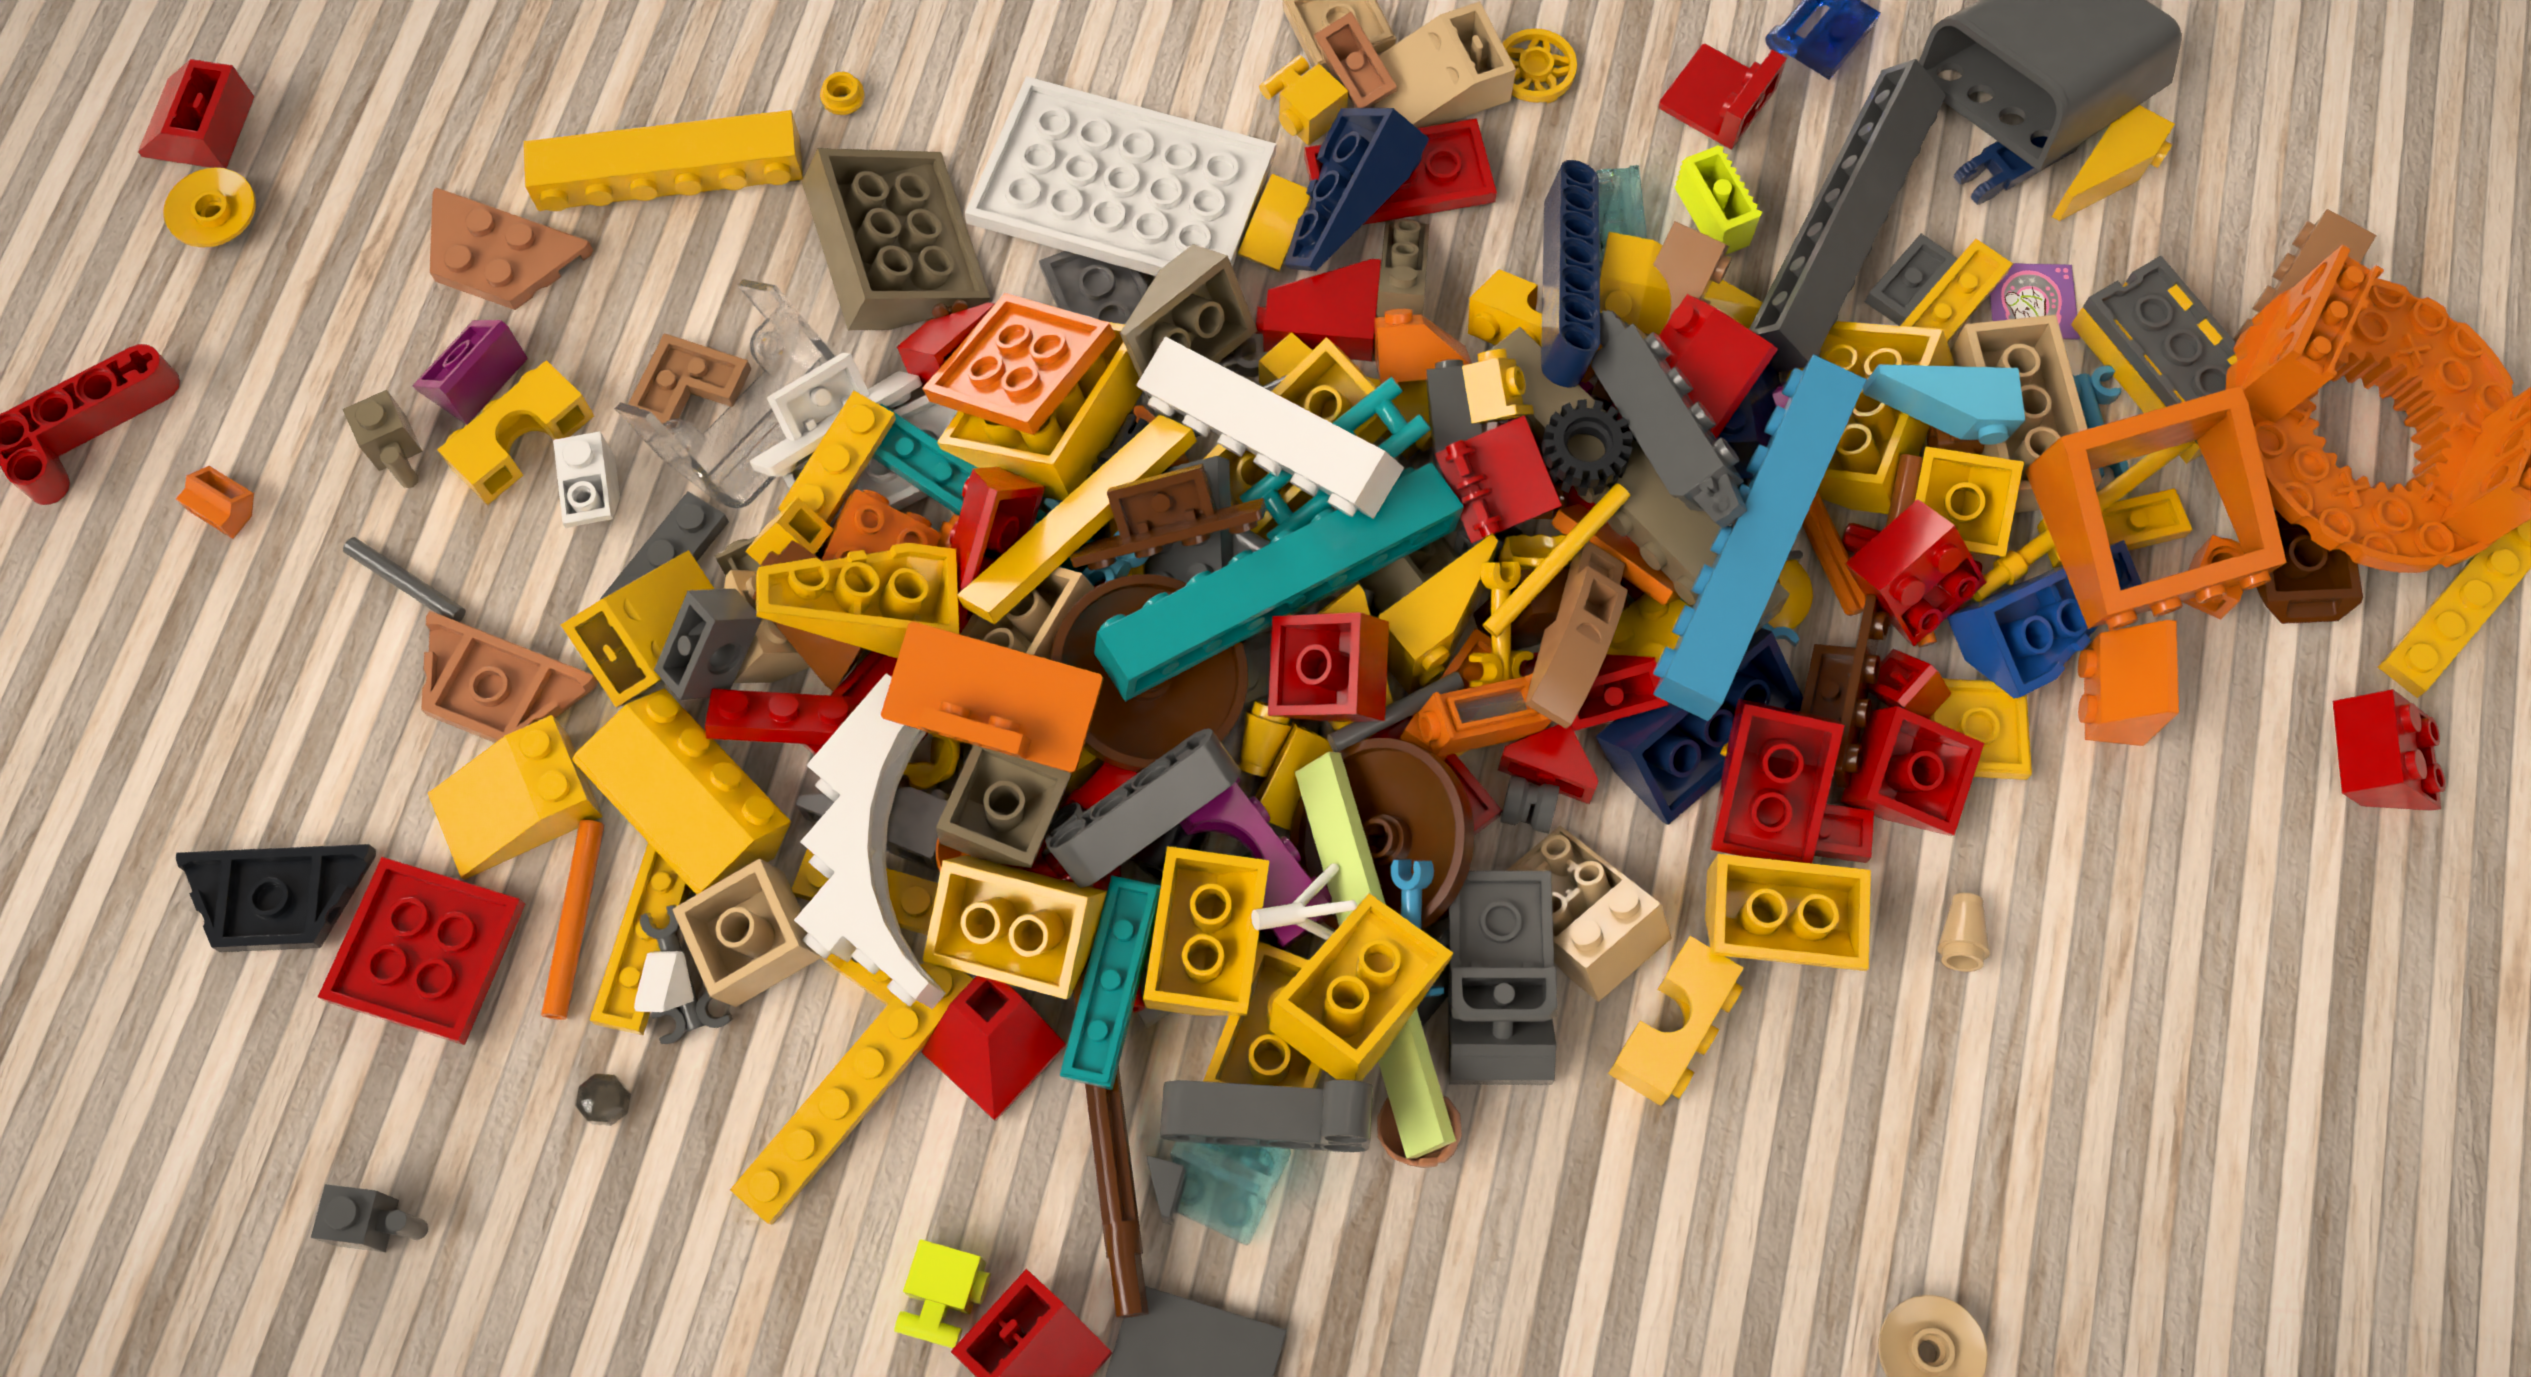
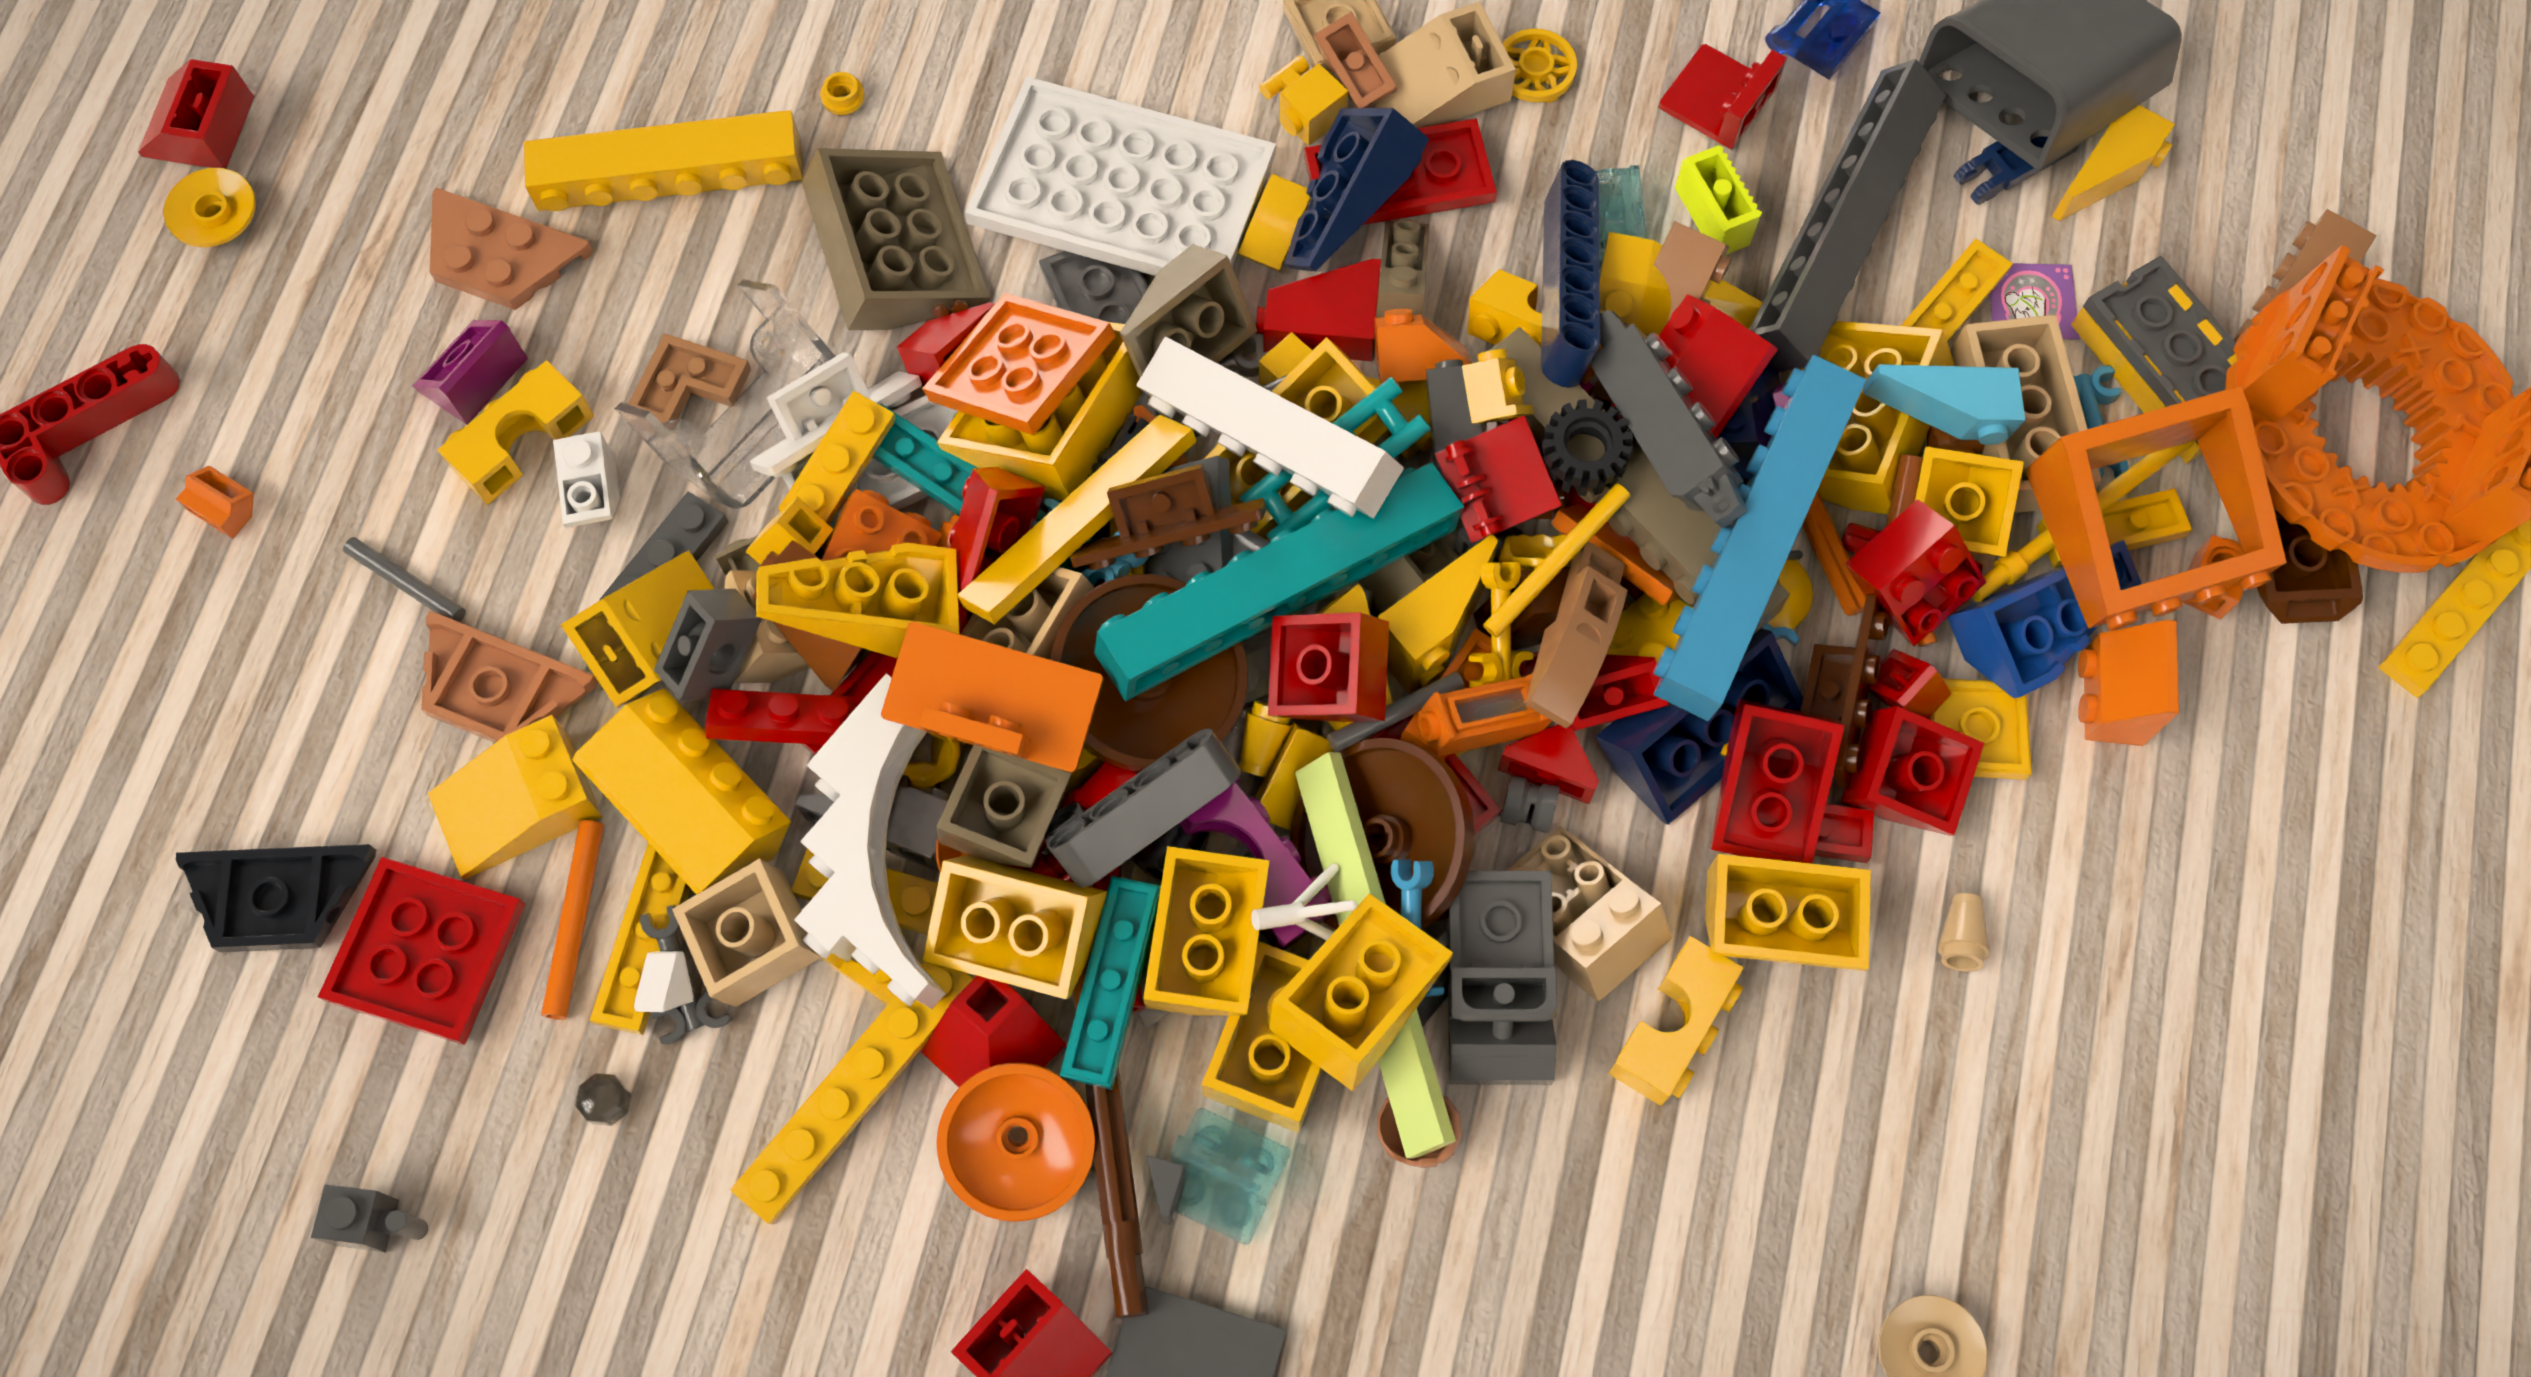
dark tan brick [342,390,423,488] -> none
neon yellow brick [894,1239,991,1349] -> none
dark grey beam [1160,1080,1373,1152] -> none
dark grey plate [1865,233,1958,326] -> none
red slope [2332,689,2446,811] -> none
none -> orange dish [936,1062,1095,1222]

